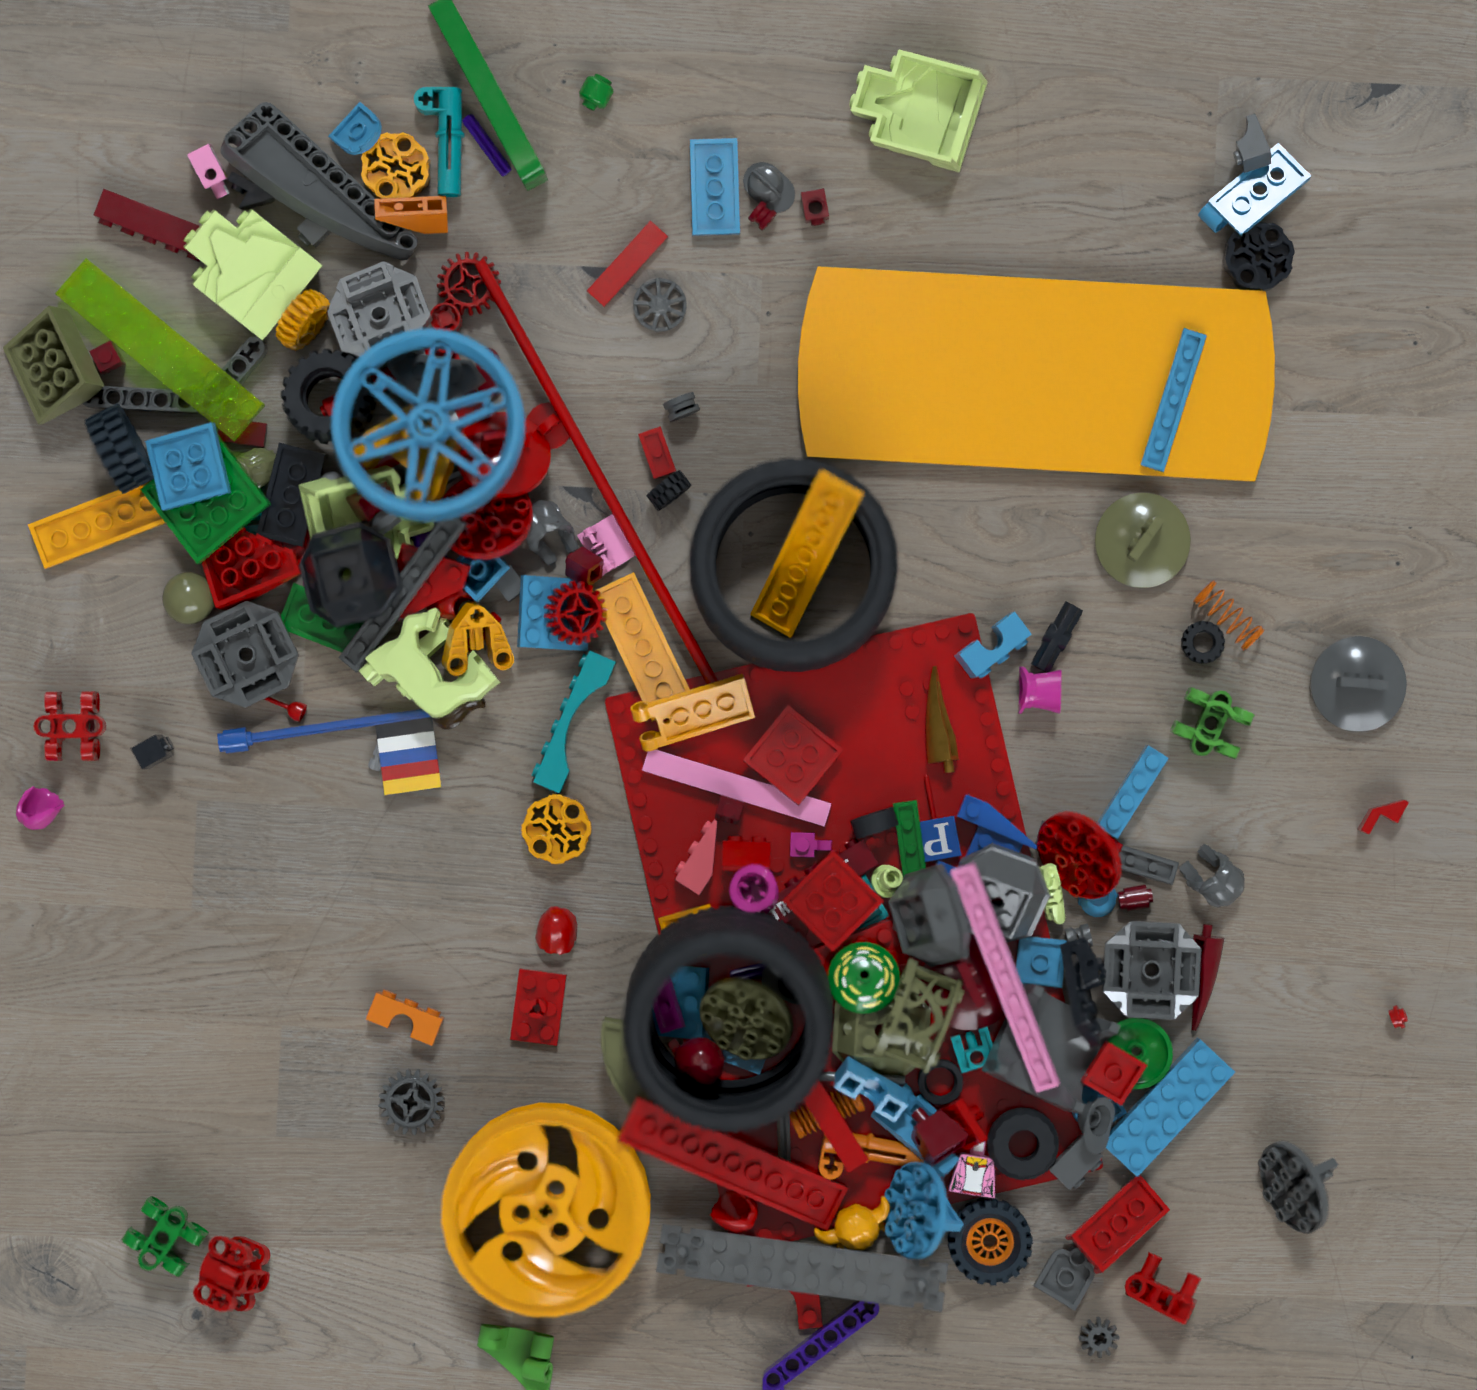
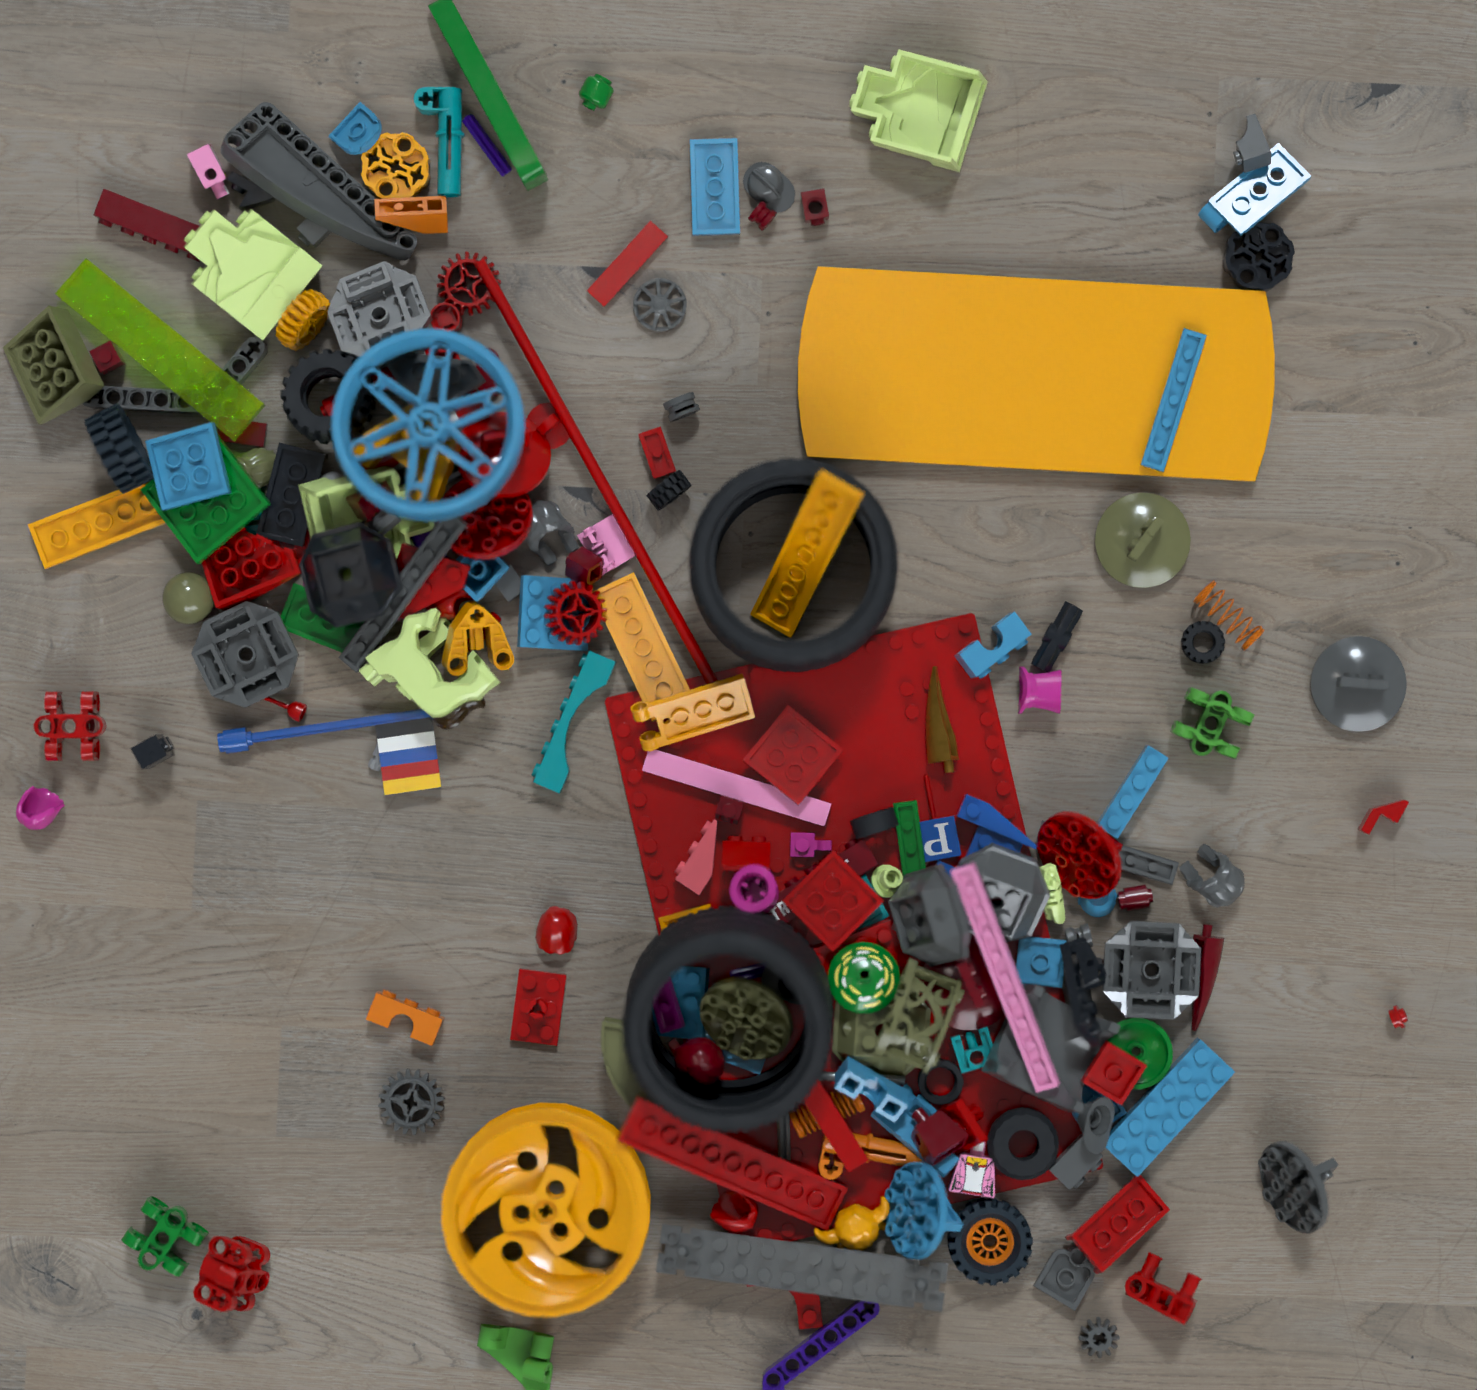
light orange connector [521,794,592,864] -> none

